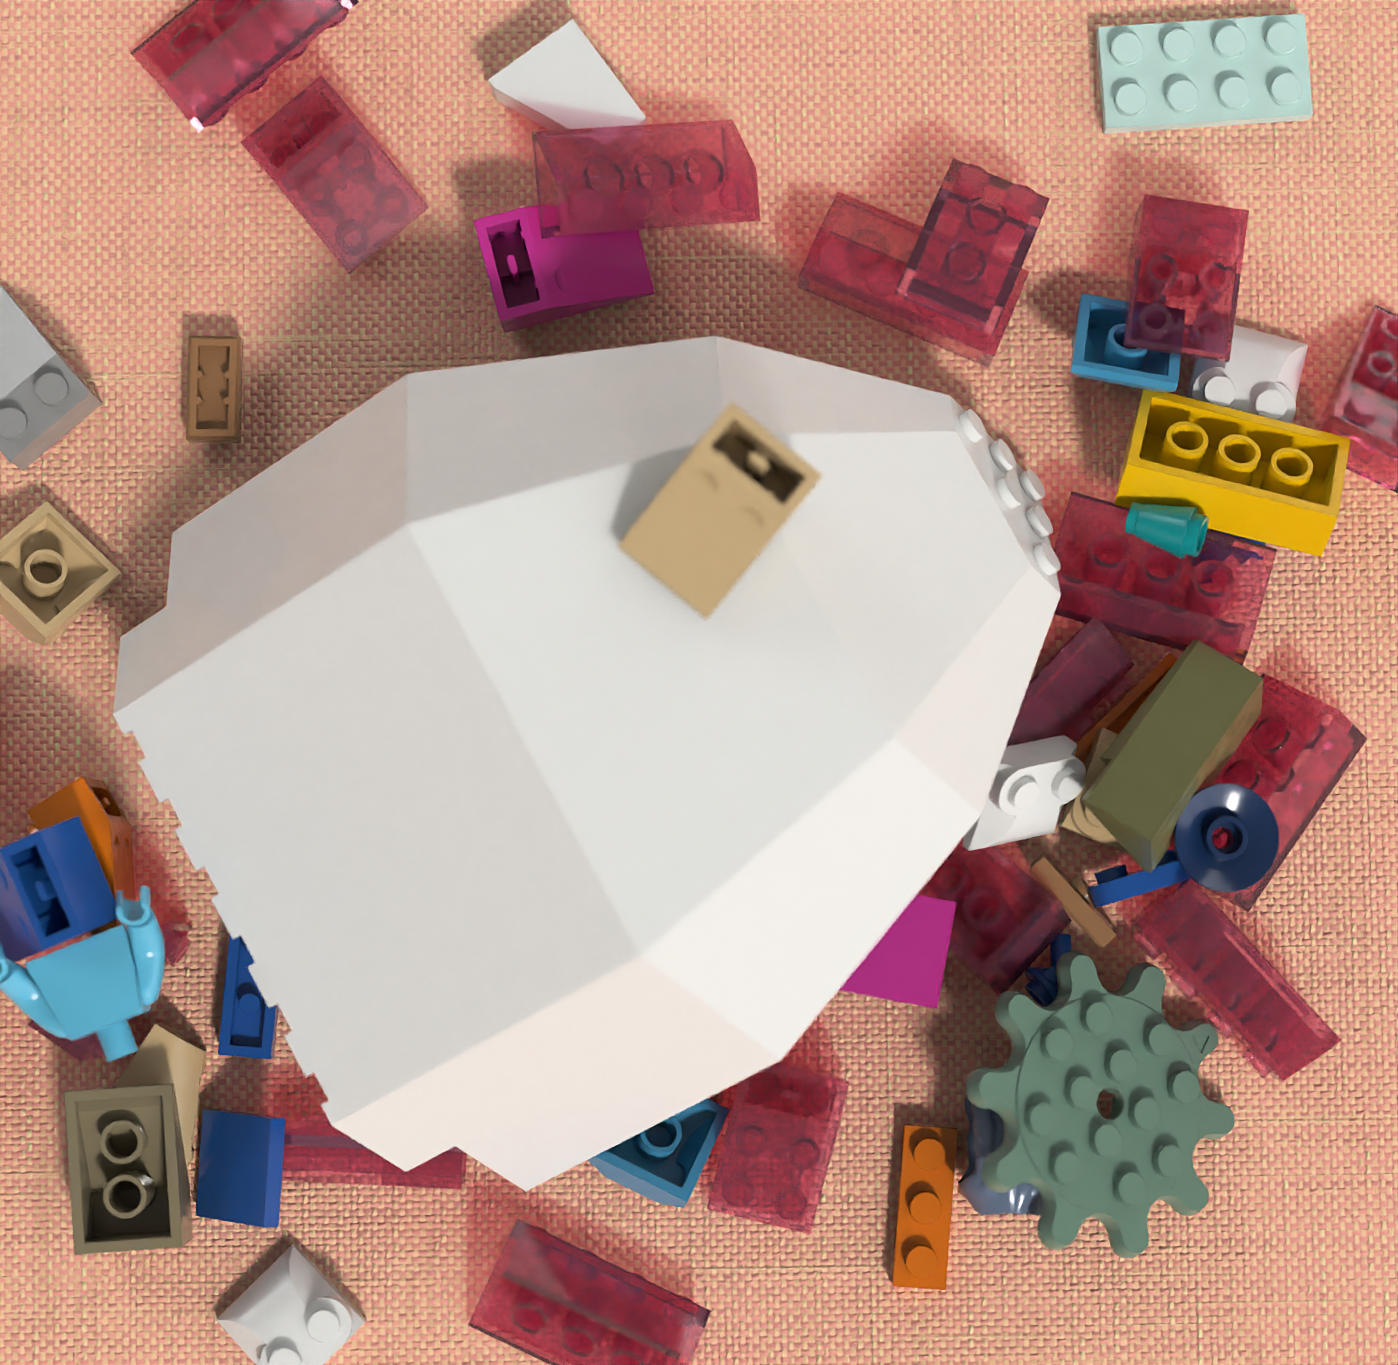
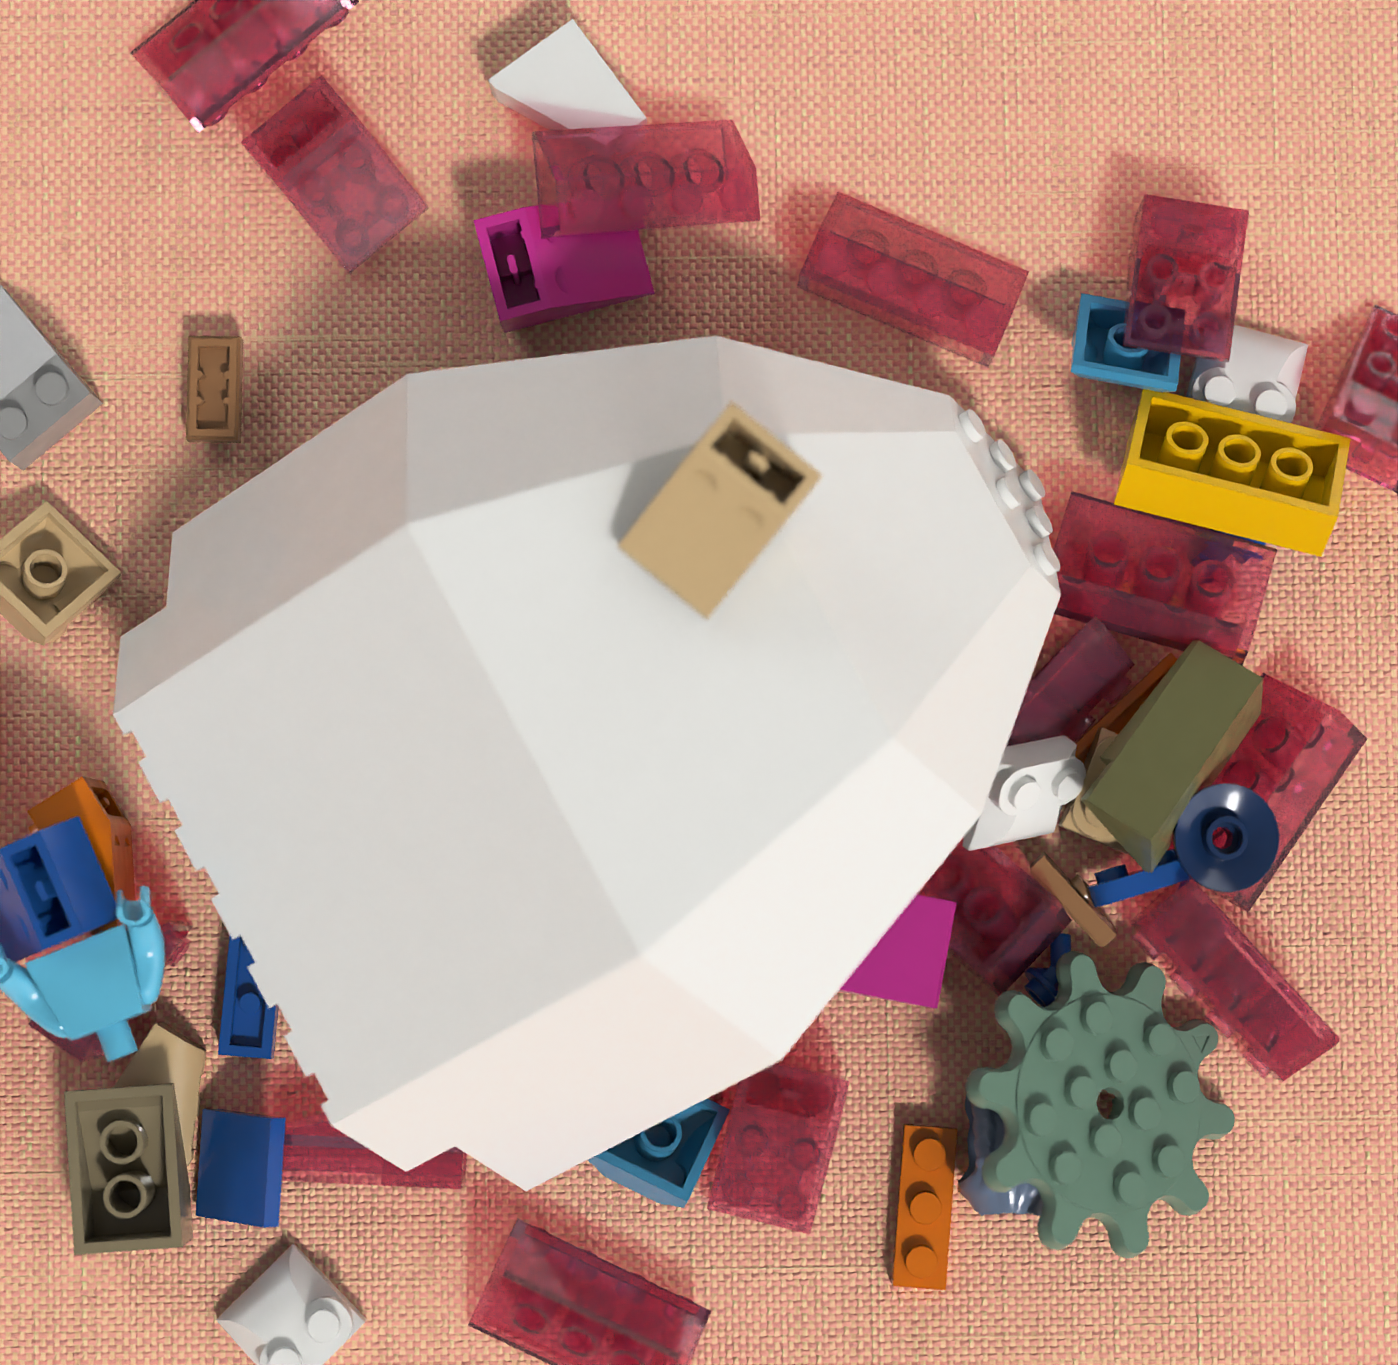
clear pink slope [894,158,1050,336] -> none
light aqua plate [1096,13,1313,134] -> none
teal cone [1125,502,1209,559] -> none

